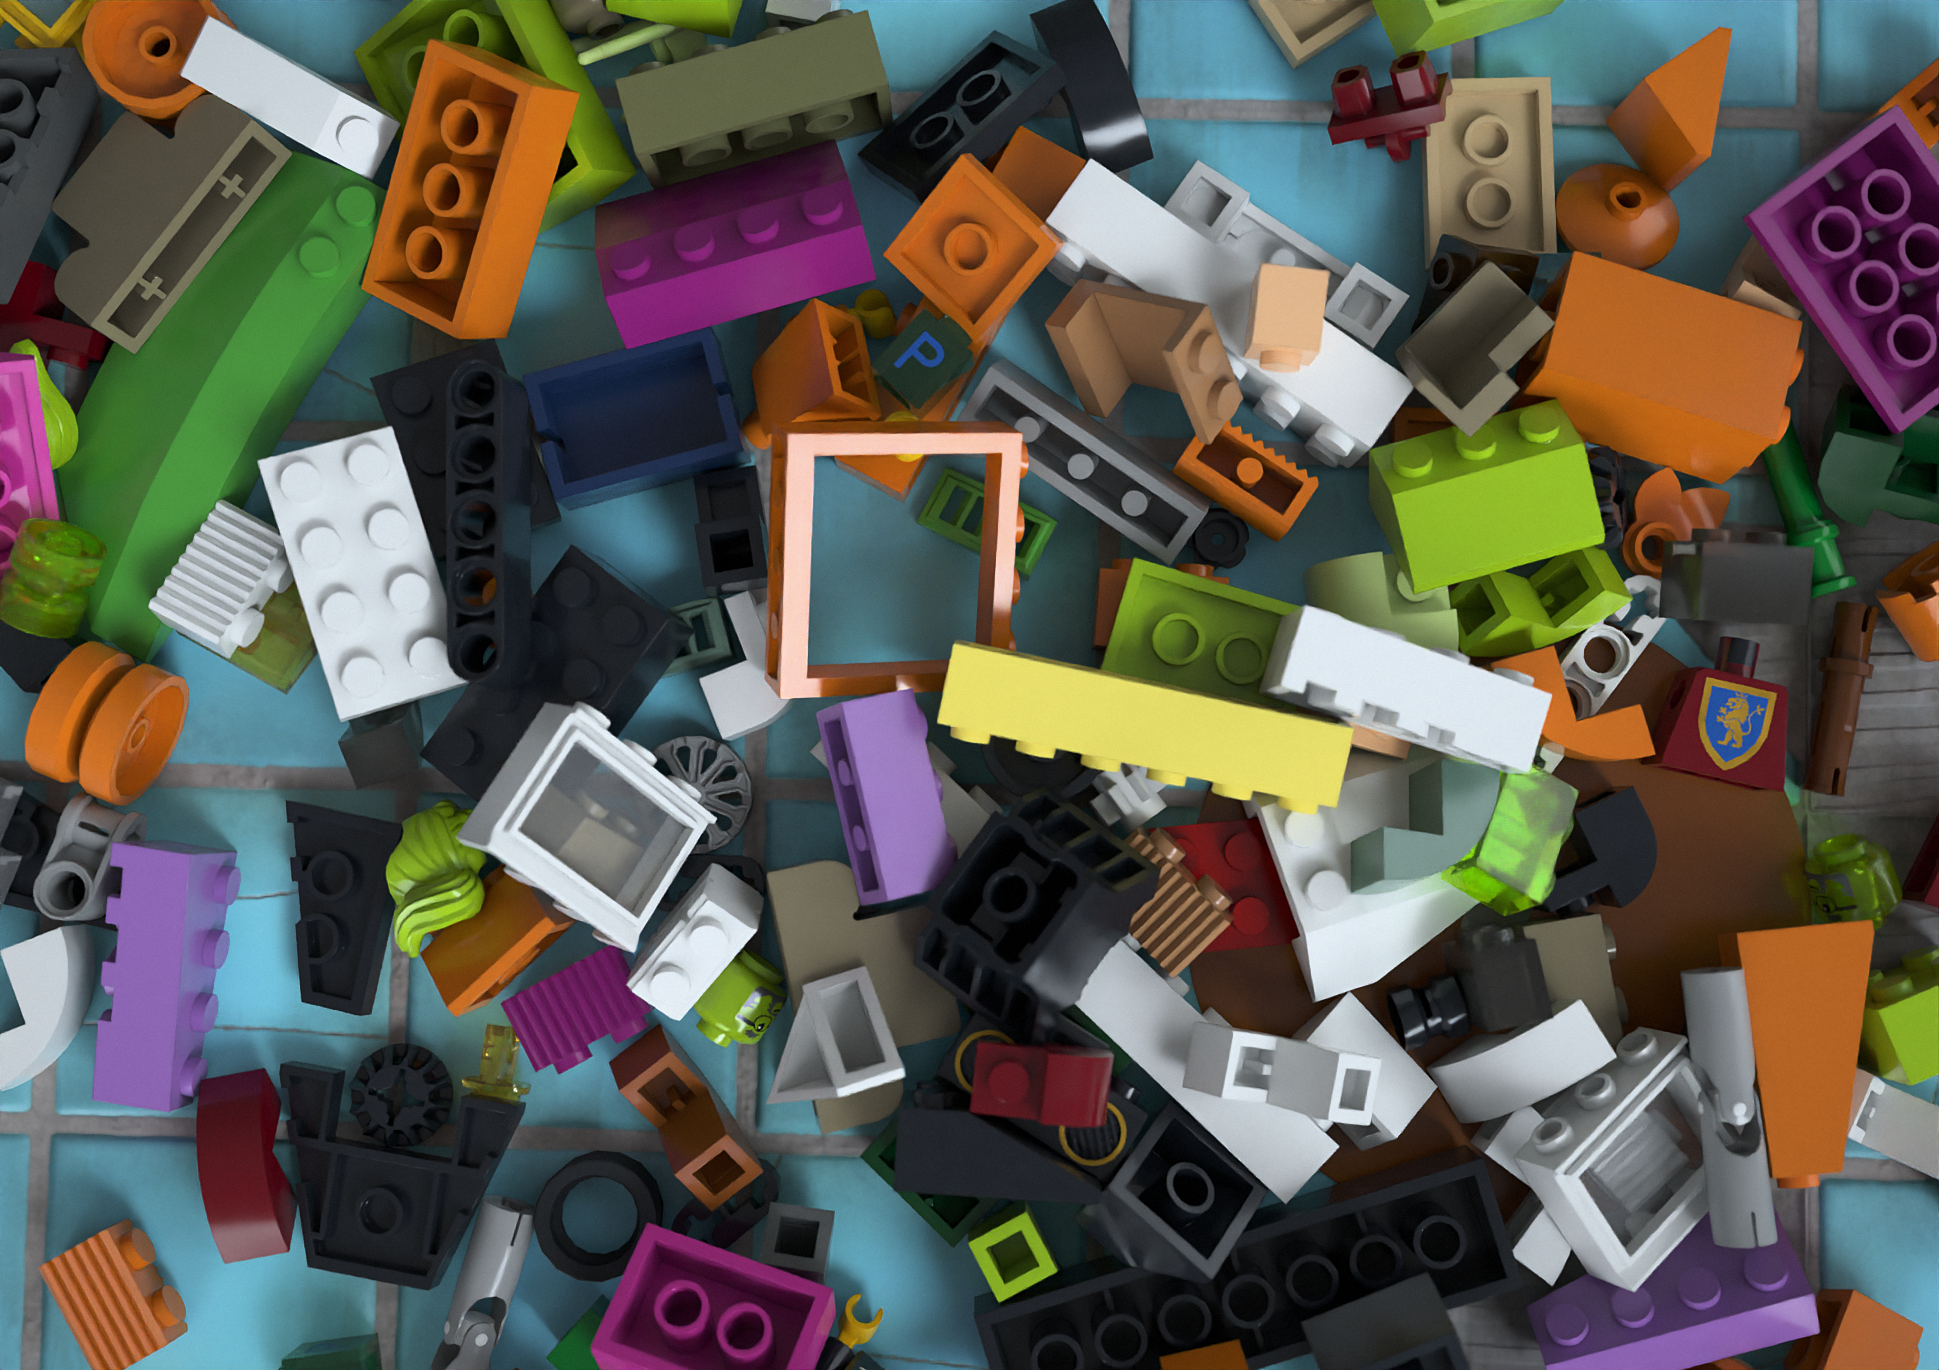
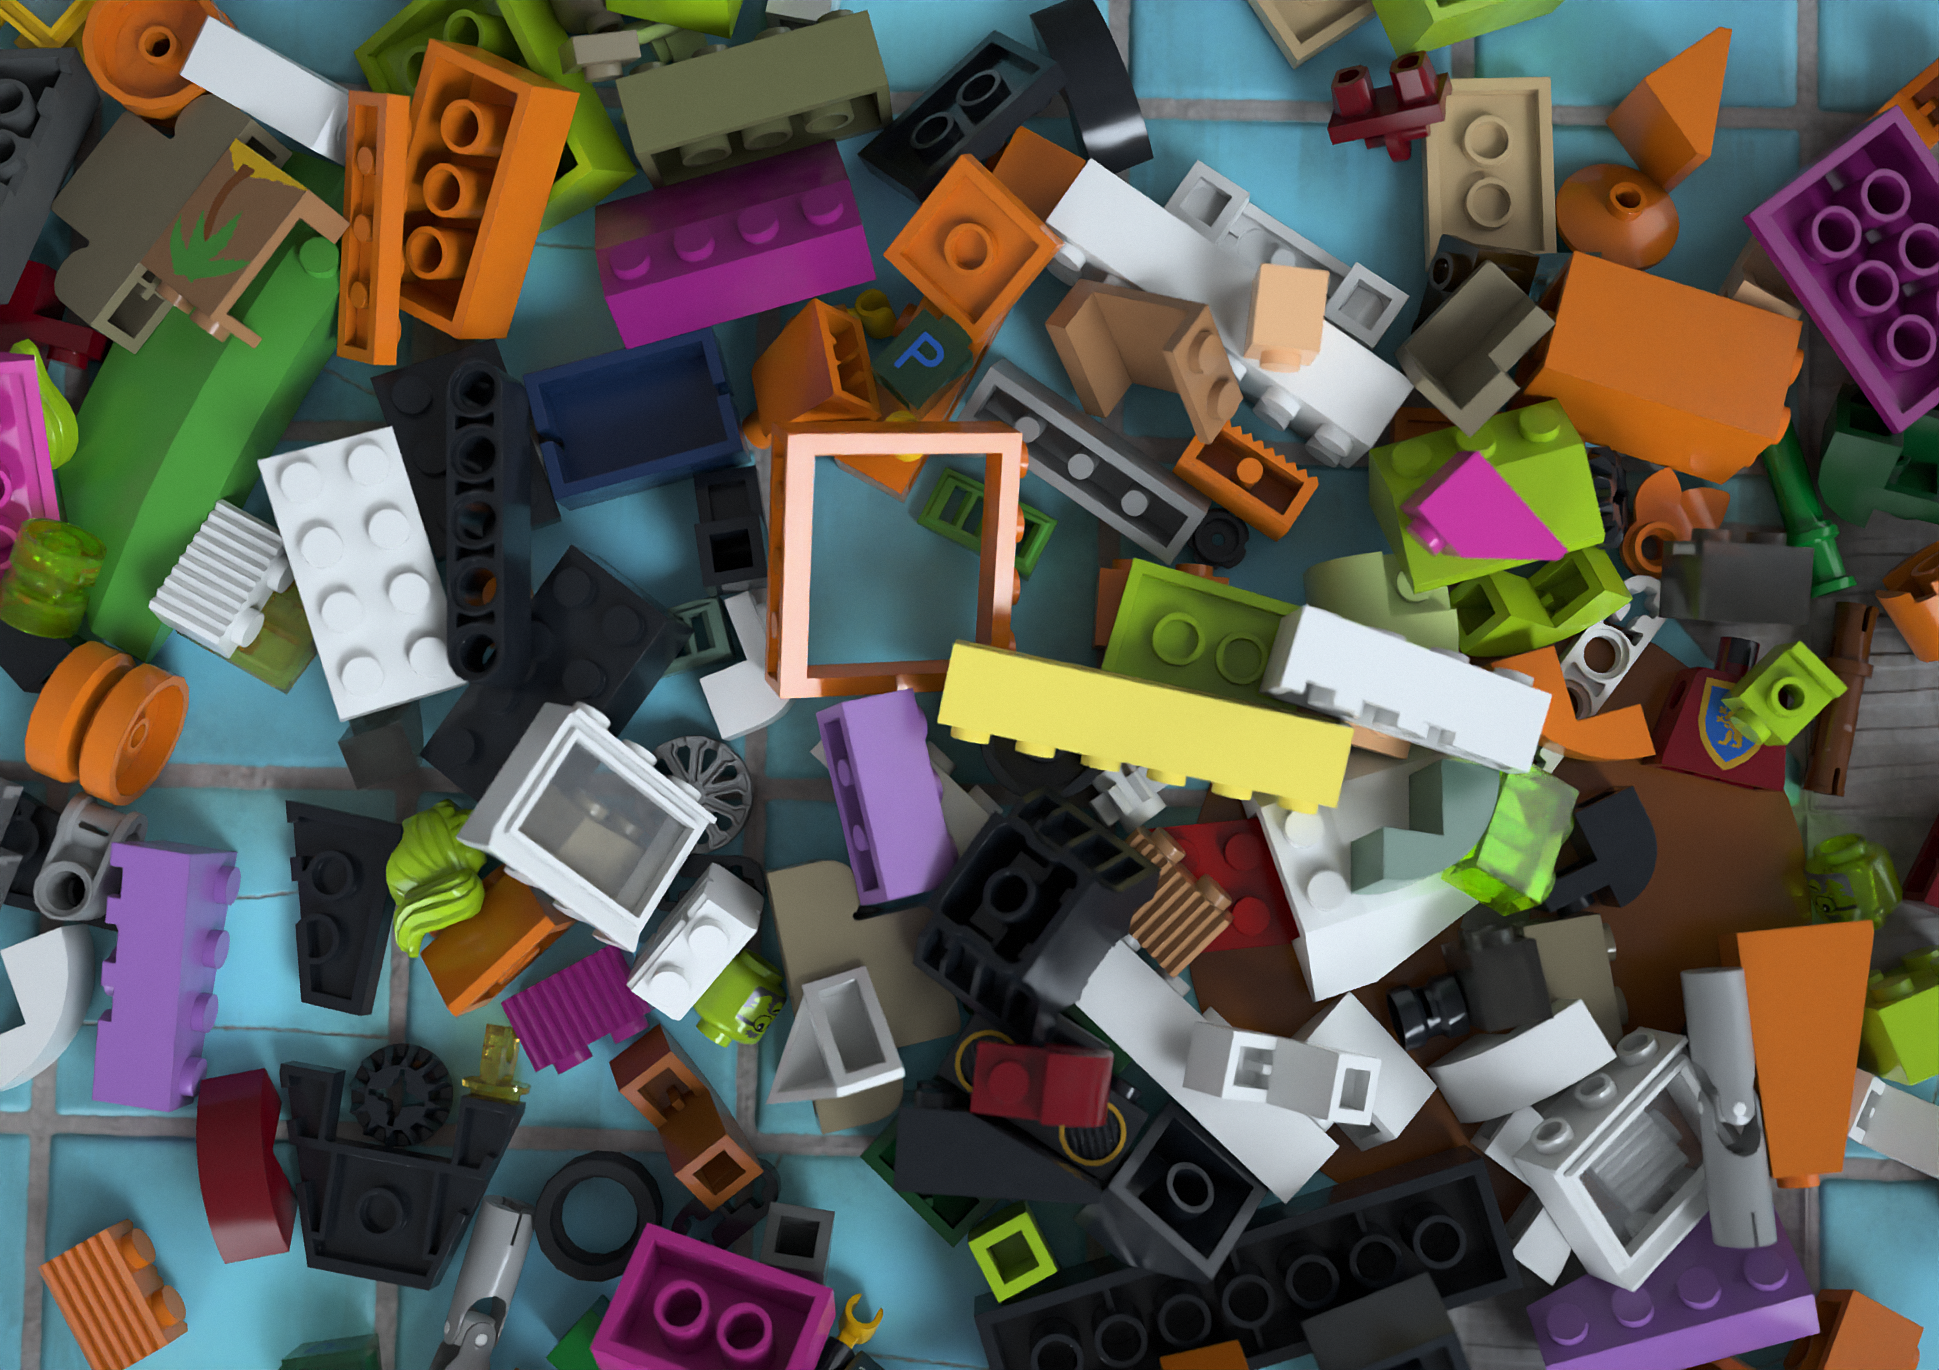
none -> medium nougat panel [140,138,351,349]
none -> orange plate [337,90,412,365]
none -> dark tan plate [558,30,641,83]
none -> dark pink slope [1400,451,1568,560]
none -> lime brick [1721,640,1848,746]

